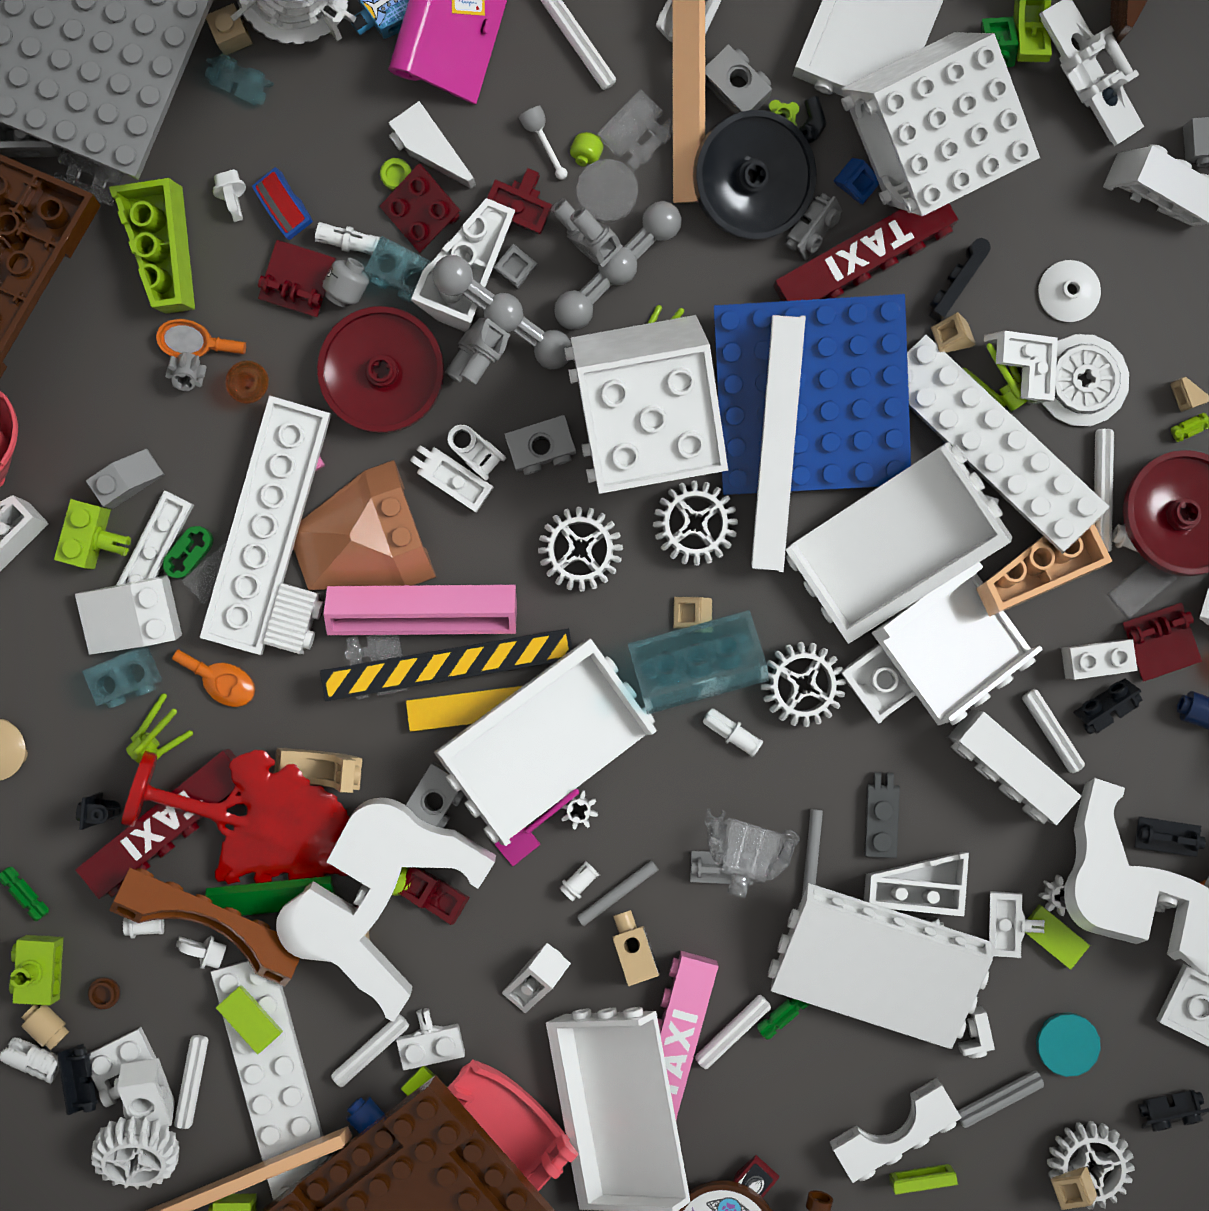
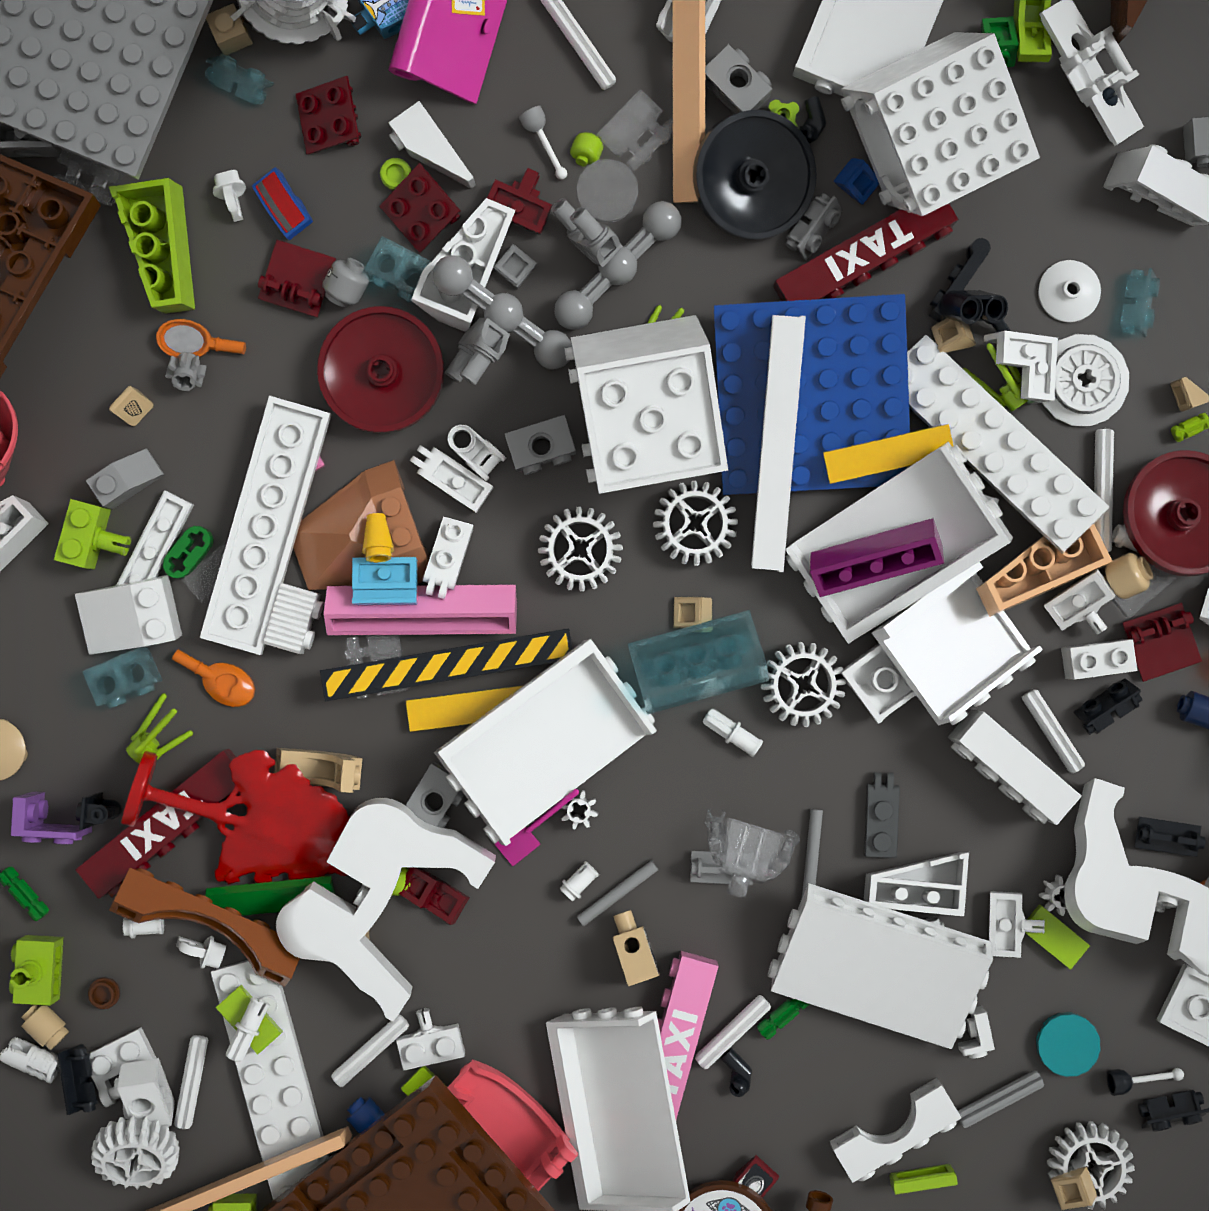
clear orange cone [226,361,269,404] -> none
white pin [315,222,381,257] -> none
white slope [502,943,571,1013] -> none
none -> medium lavender bracket [11,792,92,844]
none -> tan slope [109,386,154,426]
none -> white axle [226,997,270,1062]
none -> dark red hinge [296,76,361,155]
none -> medium azure plate [352,557,417,605]
none -> yellow cone [362,513,394,563]
none -> white hinge [423,516,473,599]
none -> black arm [721,1047,752,1097]
none -> magenta brick [810,518,944,597]
none -> yellow tile [823,424,953,484]
none -> black beam [941,290,1011,332]
none -> white plate [1044,569,1116,635]
none -> tan head [1103,553,1153,599]
none -> hinge [1106,1068,1184,1096]
none -> clear light blue hinge [1120,268,1160,337]

